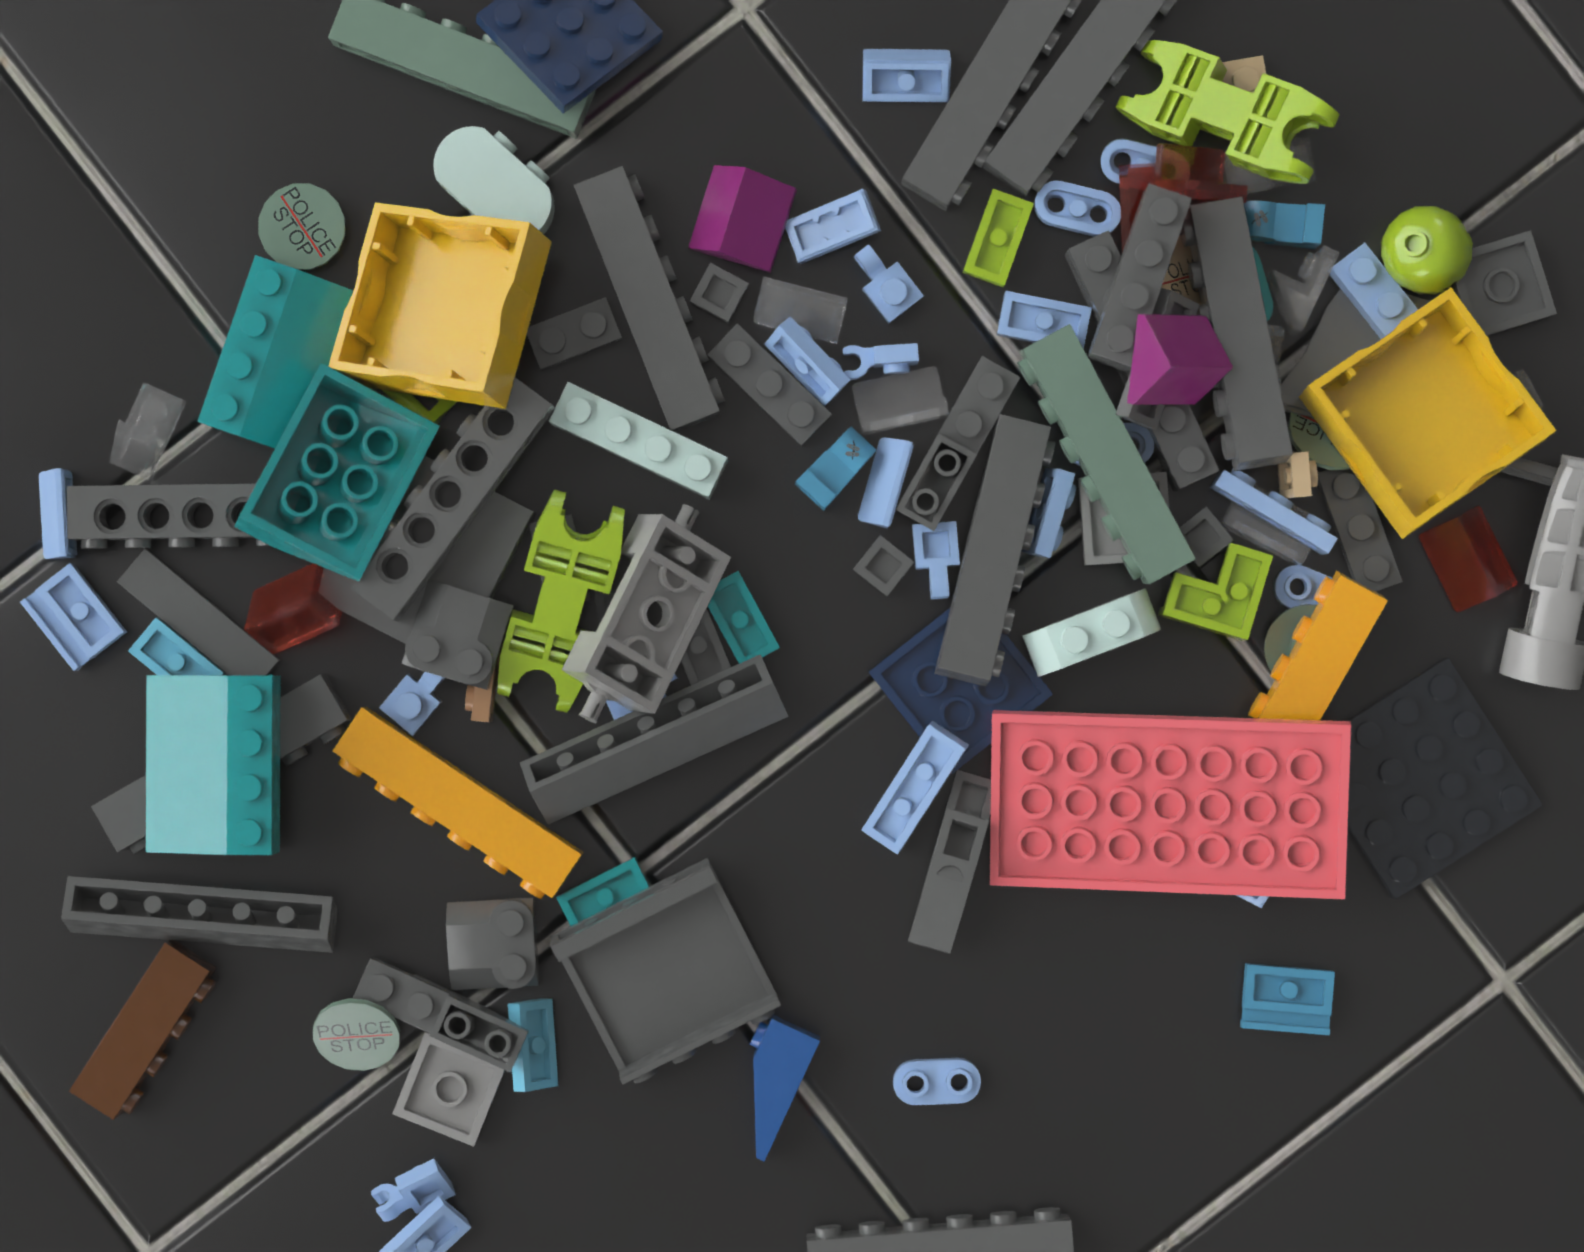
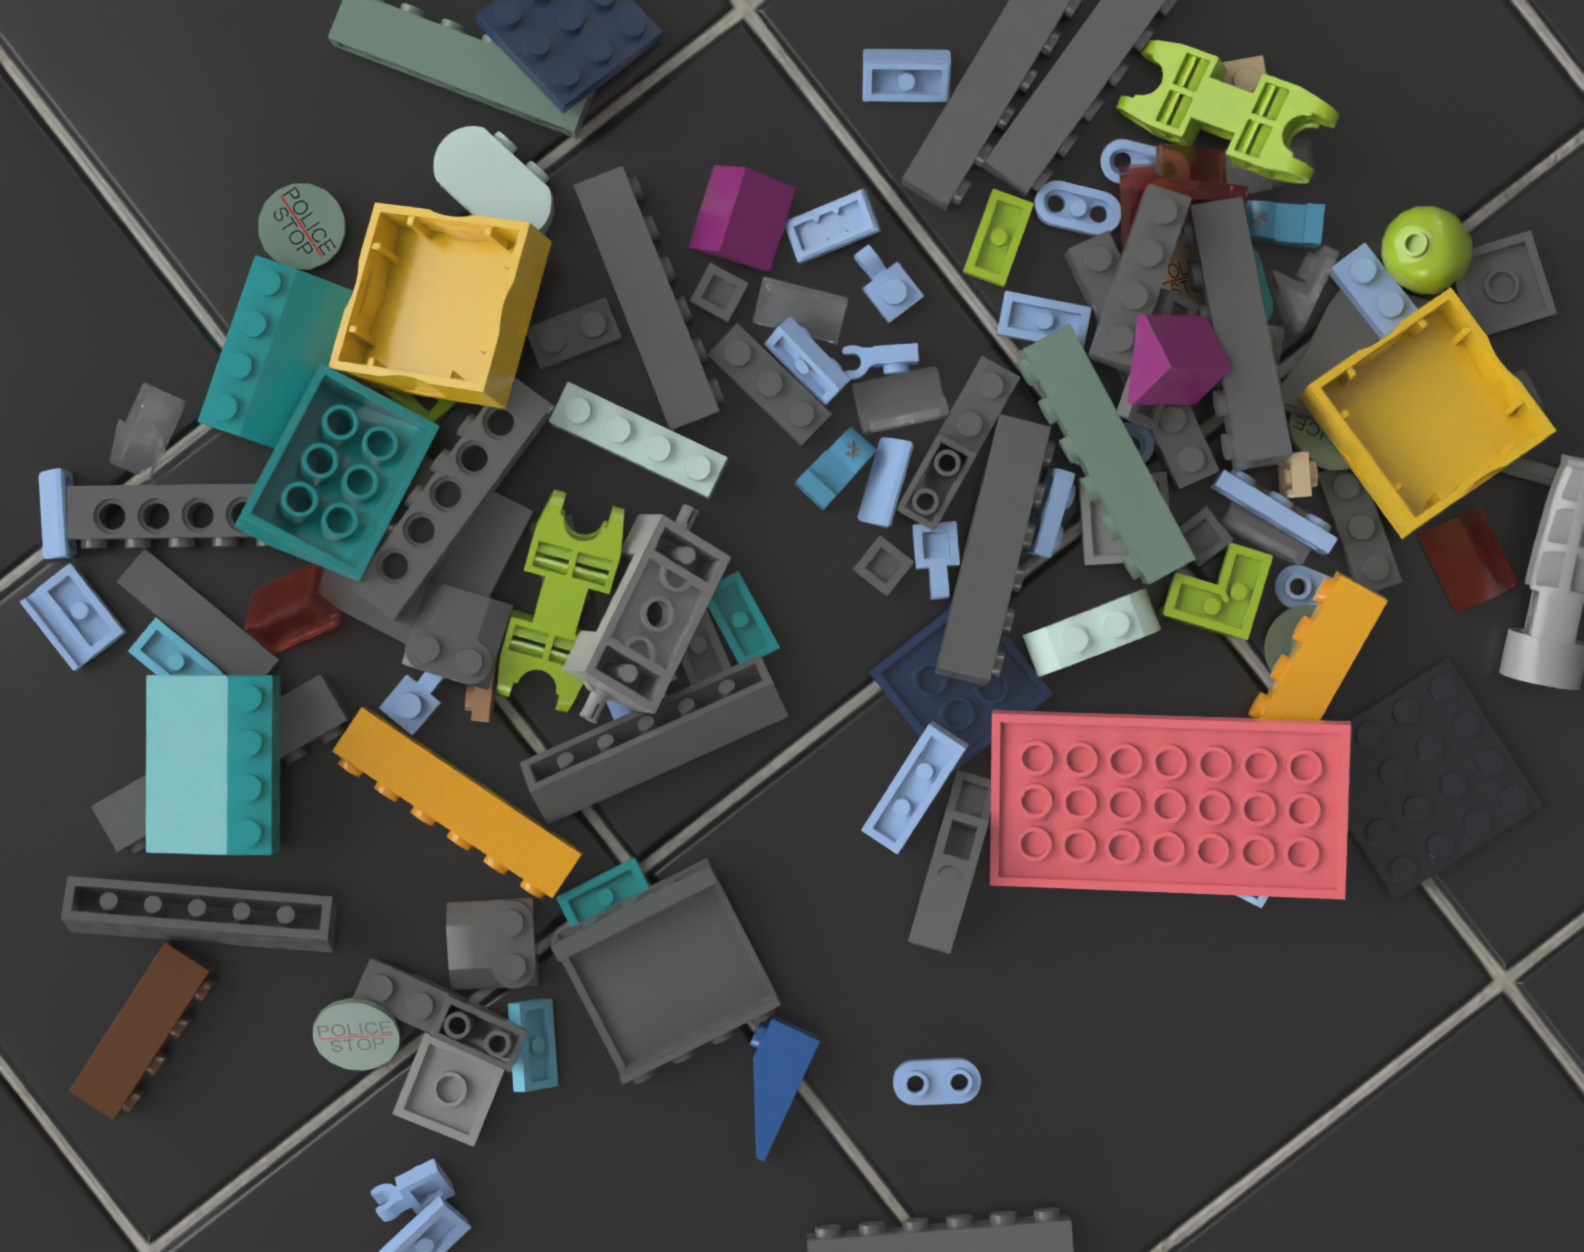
dark azure plate [1240,963,1335,1035] -> none

